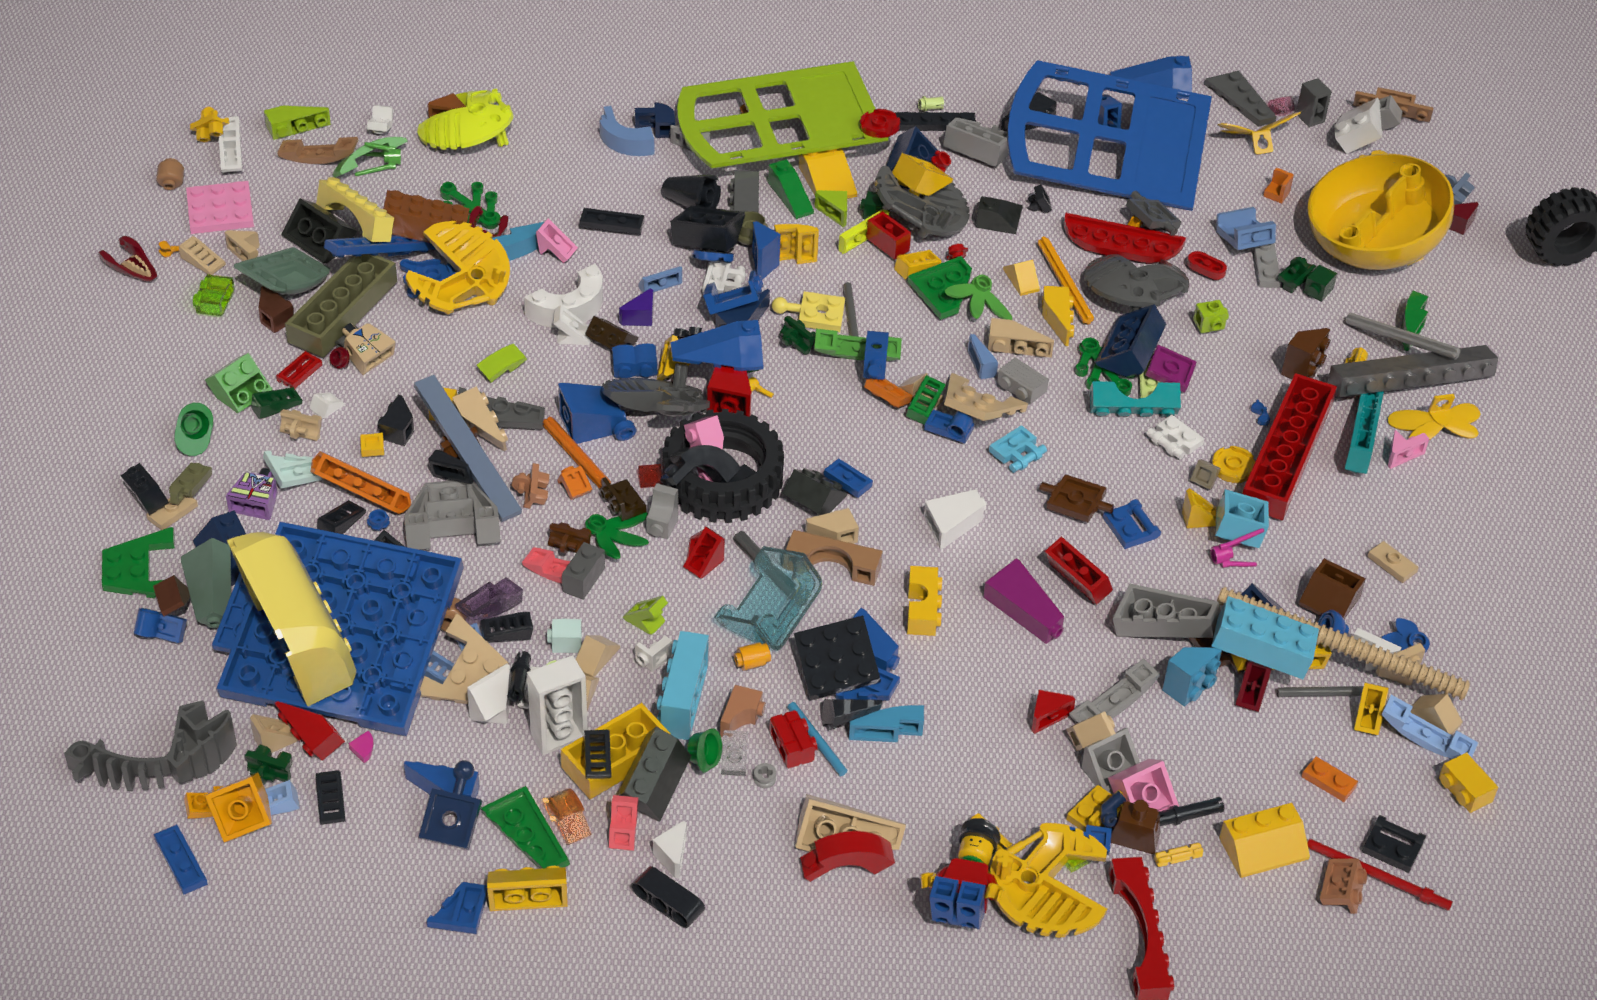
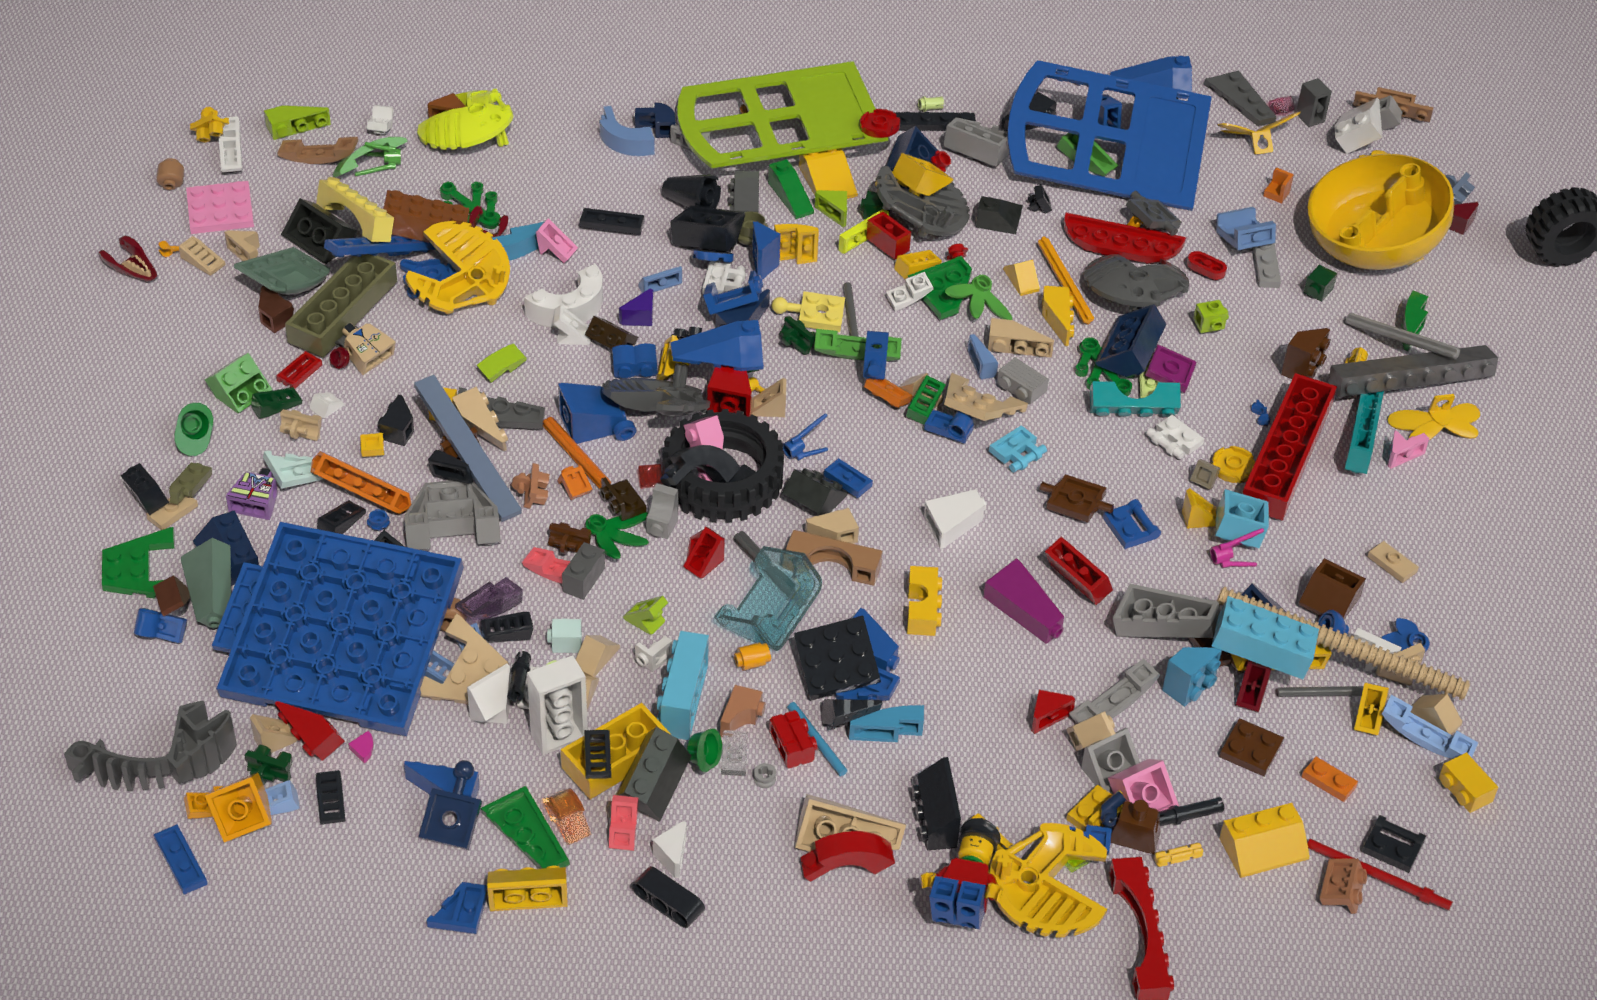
clear neon green brick [193,274,235,316] -> none
light yellow slope [227,532,356,706] -> none
dark green hips [1278,256,1317,293] -> none
none -> tan slope [751,377,786,417]
none -> blue plant [783,413,828,461]
none -> white slope [886,272,933,311]
none -> black slope [912,757,961,851]
none -> bright green slope [1056,133,1118,176]
none -> reddish brown plate [1219,718,1284,777]

